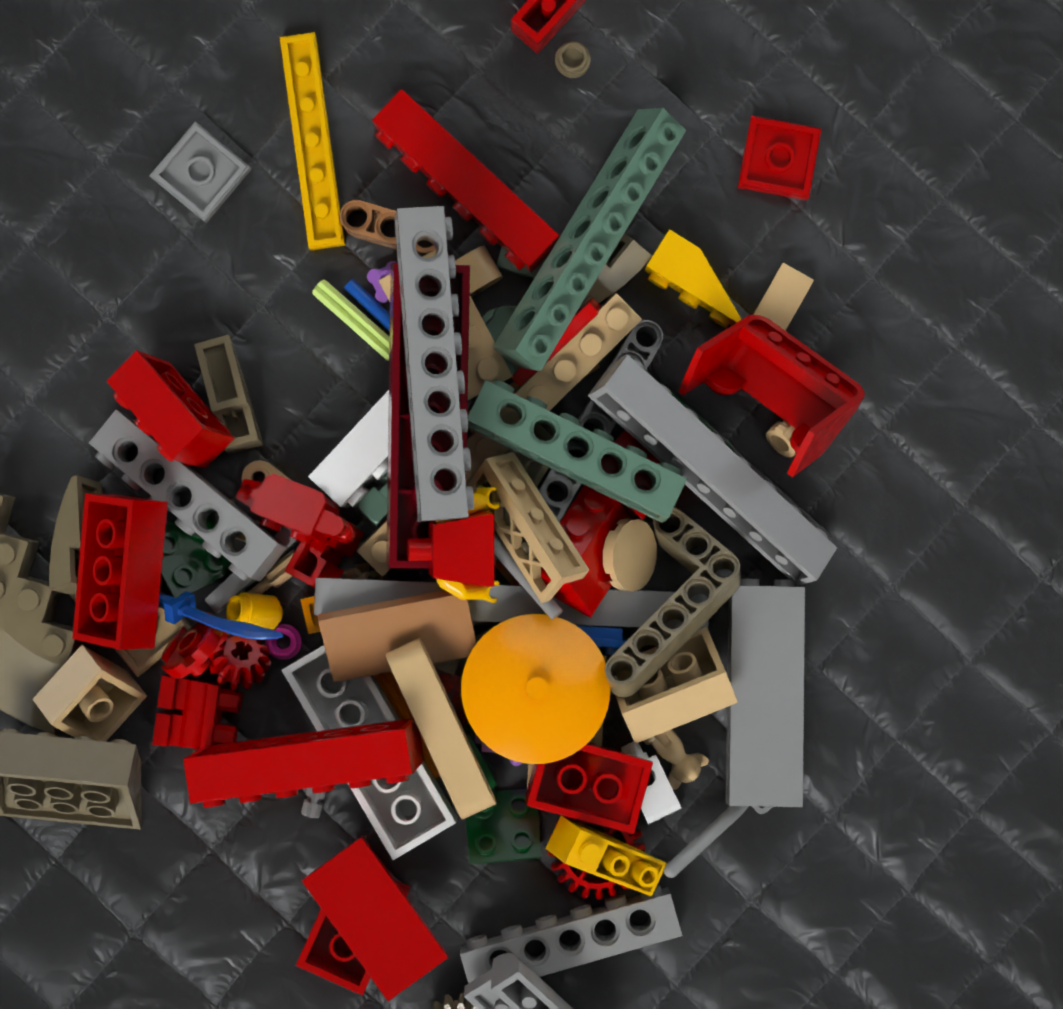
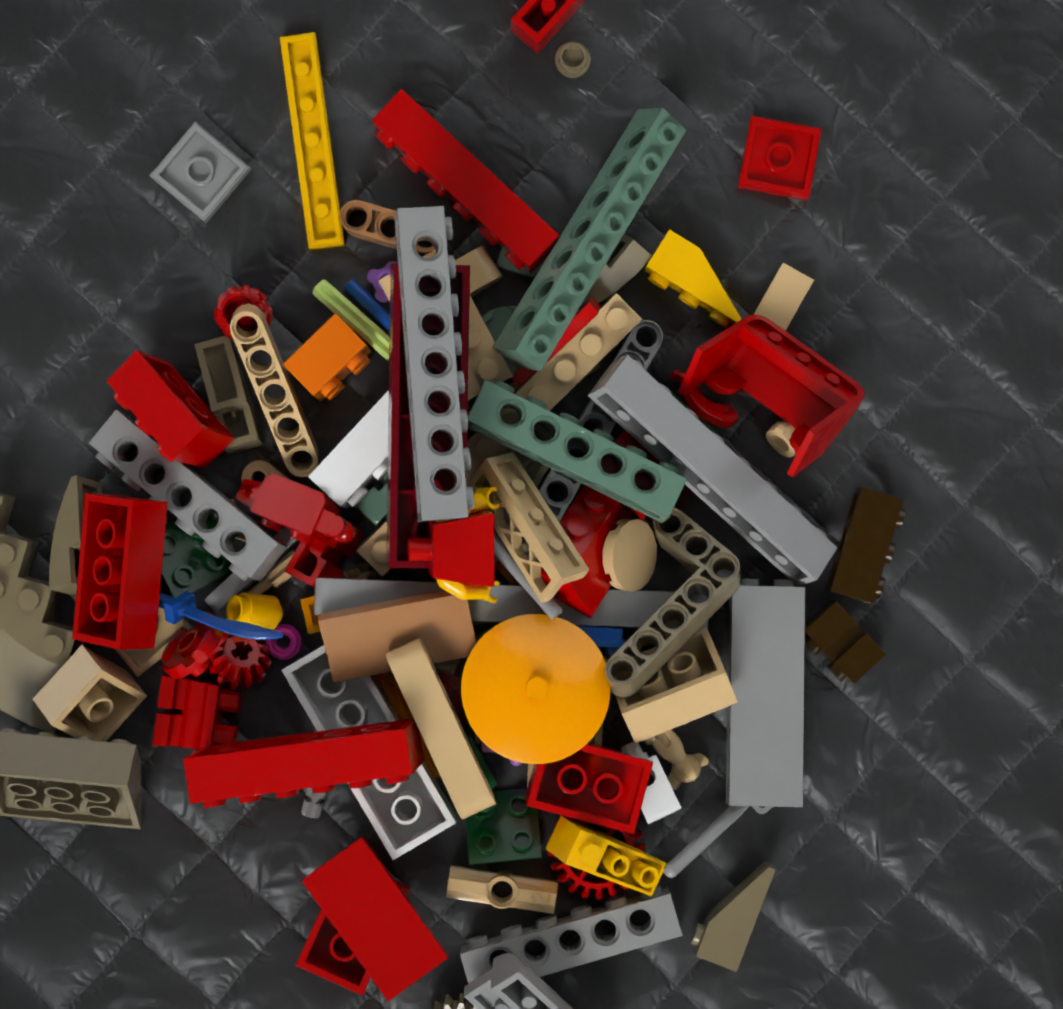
none -> red piece [214,285,273,340]
none -> tan beam [230,304,319,477]
none -> orange brick [282,313,372,402]
none -> tan piece [446,865,558,914]
none -> red piece [670,370,739,428]
none -> dark tan slope [690,861,776,972]
none -> dark brown brick [805,600,886,684]
none -> dark brown brick [825,487,906,604]

